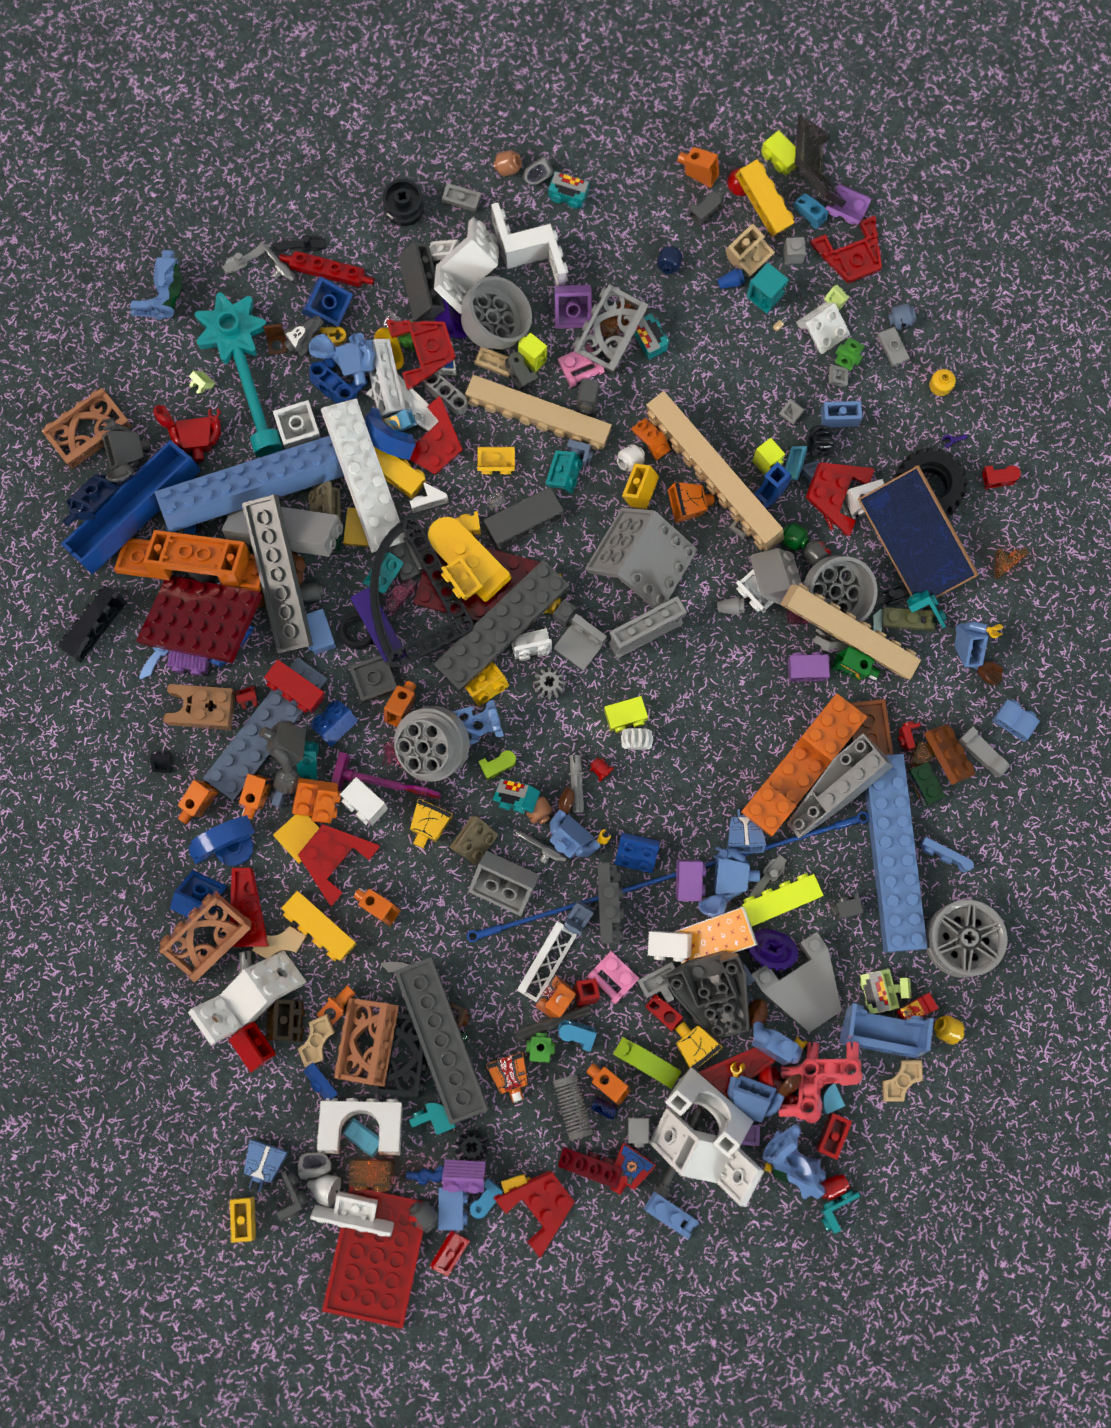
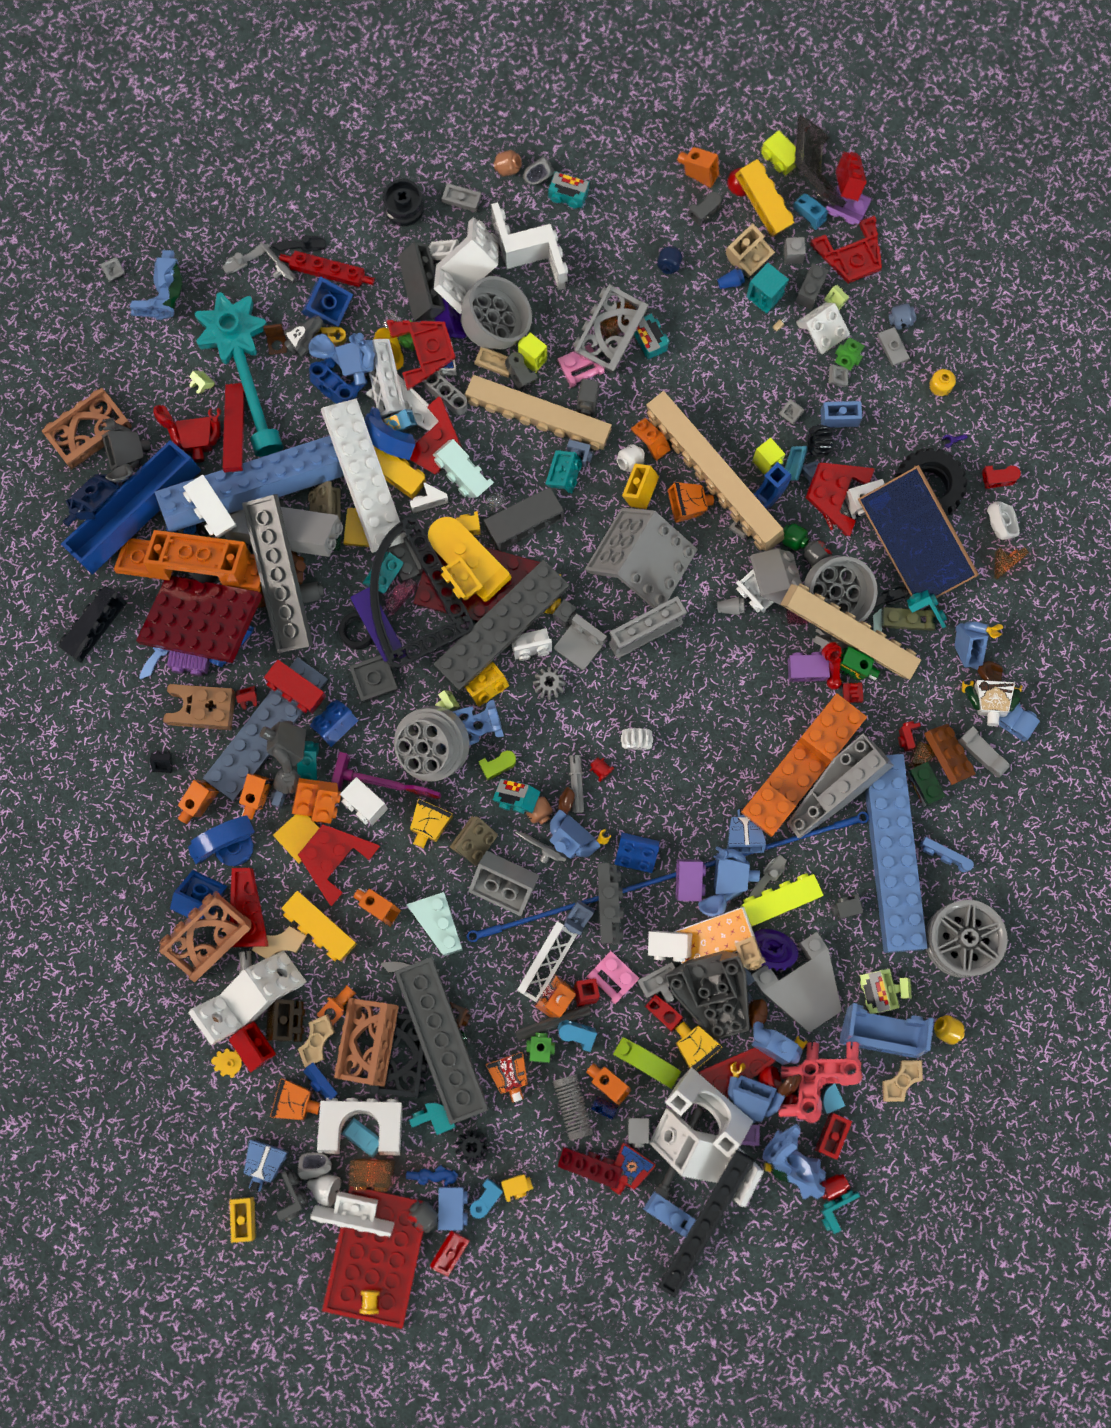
white brick [273,400,321,450] -> none
medium blue brick [306,609,336,655] -> none
clear pink piece [382,739,401,768] -> none
orange torso [384,681,417,727] -> none
medium lavender brick [442,1160,486,1194] -> none
yellow bracket [477,447,515,474] -> none
red wing [493,1170,574,1258] -> none
medium lavender slope [554,285,592,329] -> none
neon yellow brick [604,696,648,733] -> none
dark orange plate [850,699,894,755] -> none
red leg [896,992,939,1020] -> none
none -> light grey tile [100,257,125,282]
none -> white wedge [183,475,237,538]
none -> yellow piece [211,1049,242,1078]
none -> red tile [223,383,245,472]
none -> orange torso [270,1079,320,1120]
none -> yellow bush [360,1290,379,1314]
none -> light aqua wedge [406,892,463,956]
none -> light aqua wedge [433,439,494,498]
none -> yellowish green tile [435,690,460,711]
none -> black tile [658,1149,755,1298]
none -> tan bracket [735,936,766,970]
none -> dark grey brick [795,263,829,310]
none -> red piece [822,642,842,690]
none -> red brick [835,152,867,201]
none -> red tile [842,683,864,703]
none -> torso [962,680,1023,726]
none -> white piece [987,501,1020,540]

